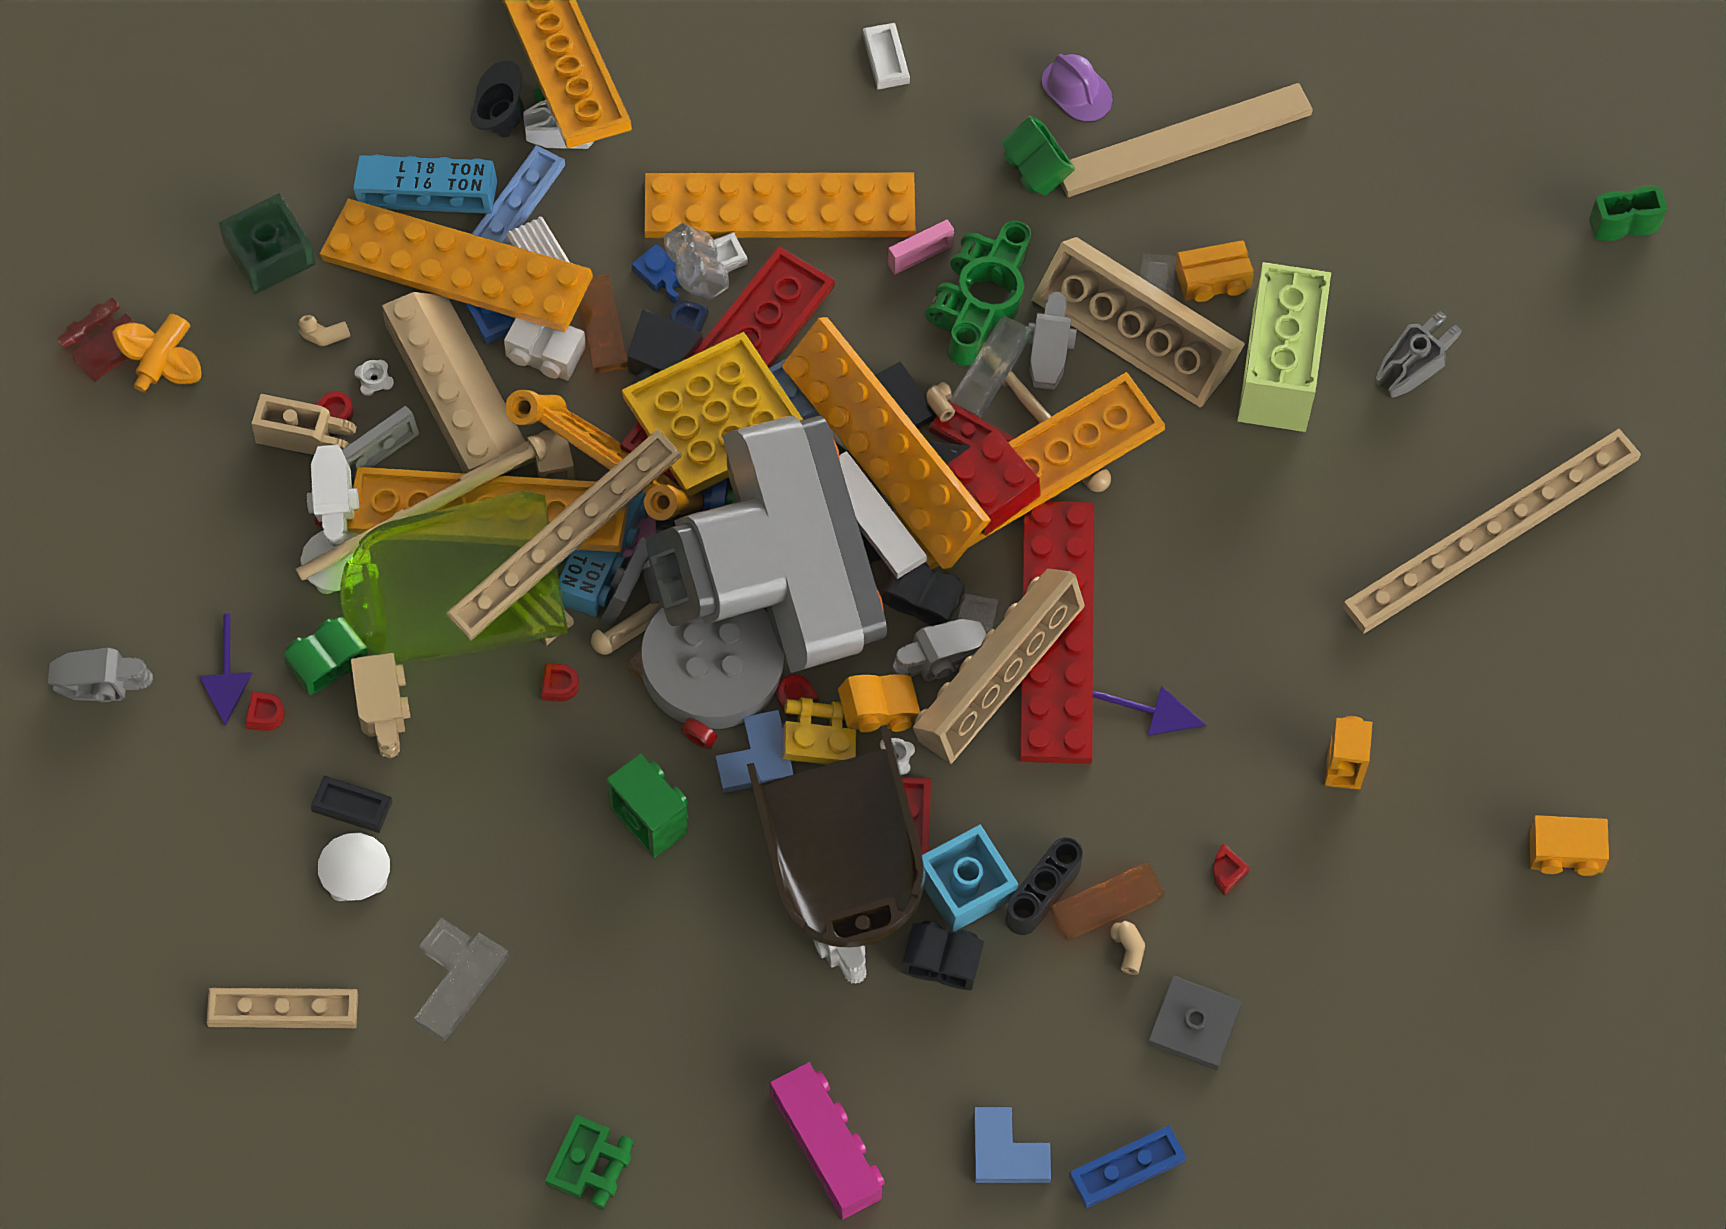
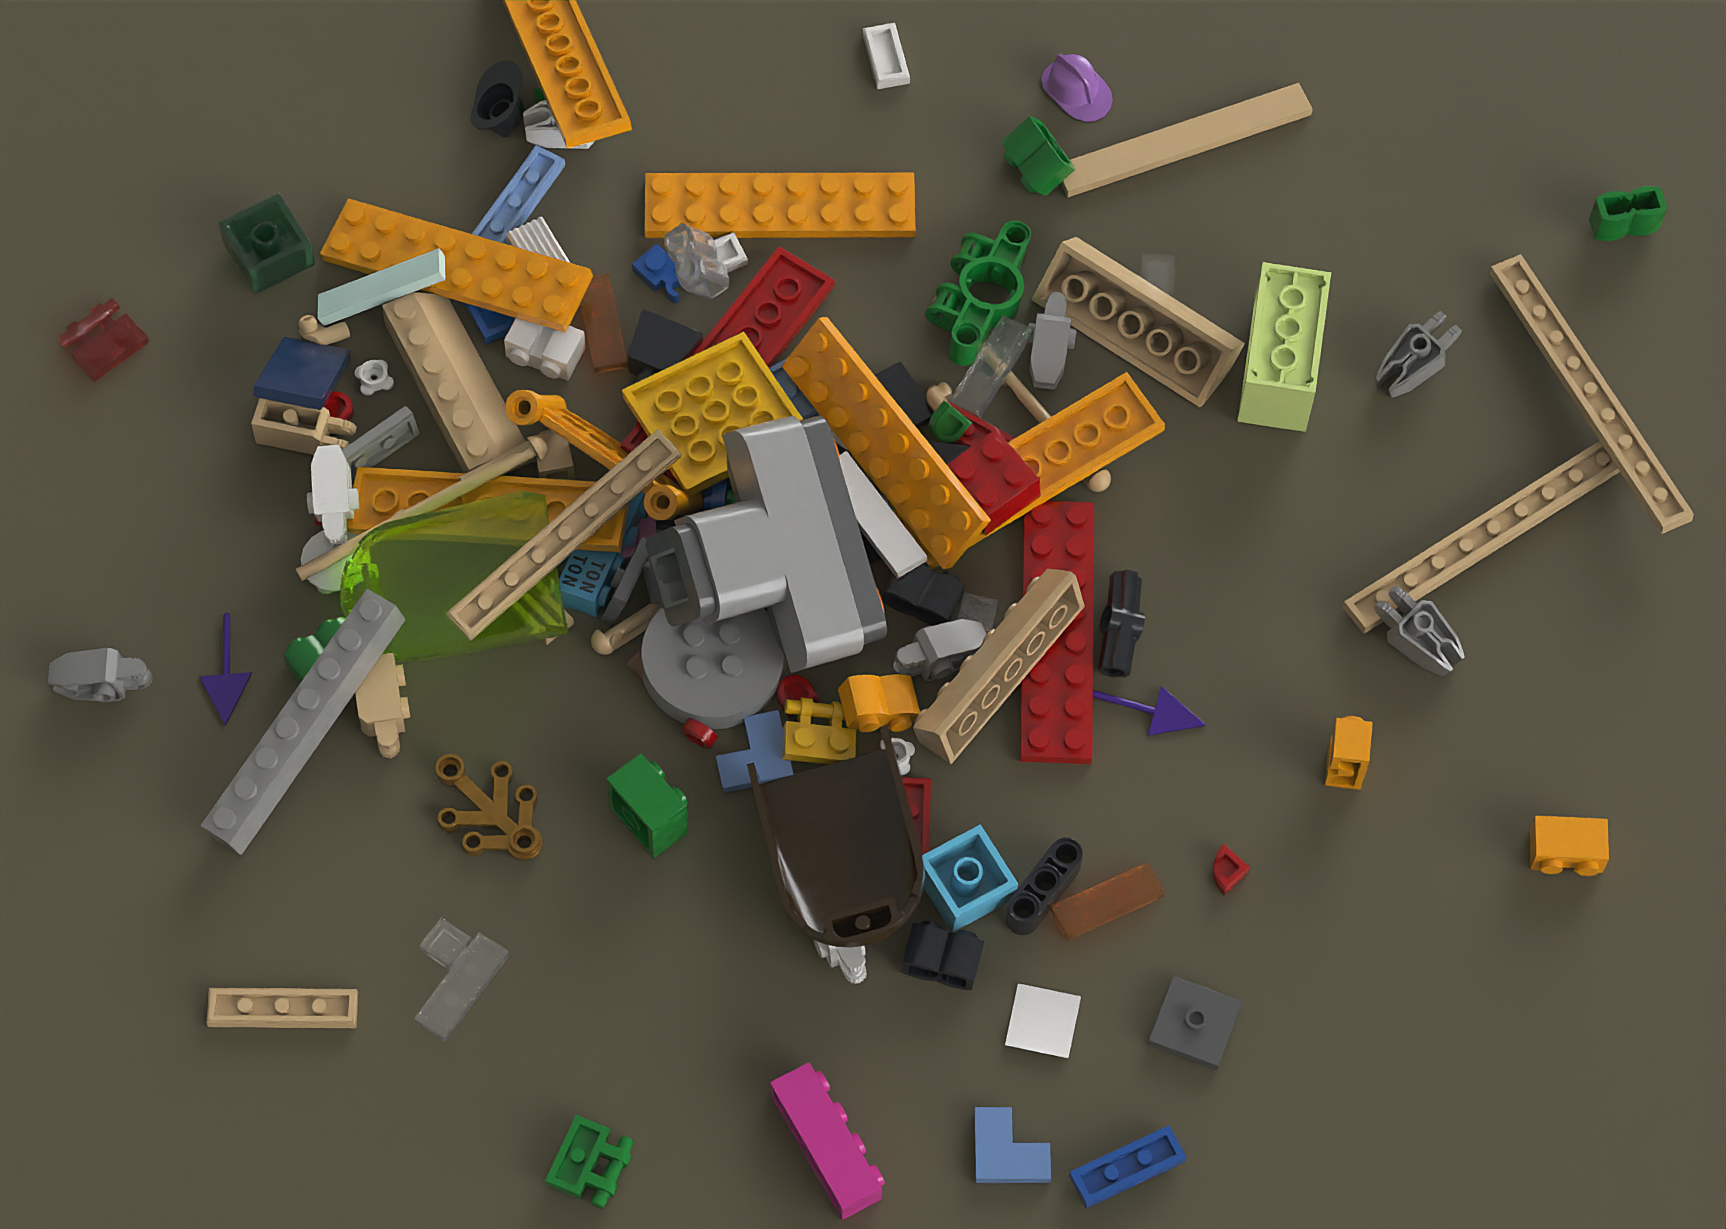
light orange plant [112,314,202,393] -> none
red tile [245,691,285,731] -> none
black tile [311,775,392,833] -> none
white dish [318,833,390,901] -> none
dark azure brick [353,154,497,214] -> none
red tile [541,663,579,702] -> none
dark blue tile [669,301,709,332] -> none
bright pink tile [888,219,954,275] -> none
tan arm [1110,921,1145,975] -> none
light orange brick [1175,240,1254,302] -> none
none -> light grey brick [200,588,406,856]
none -> dark blue tile [253,337,350,410]
none -> light aqua tile [318,248,445,326]
none -> pearl gold plant [435,754,543,861]
none -> green tile [929,400,972,443]
none -> white sticker [1005,983,1081,1058]
none -> black piece [1098,569,1145,678]
none -> light grey hinge [1374,586,1464,676]
none -> tan plate [1490,254,1694,534]

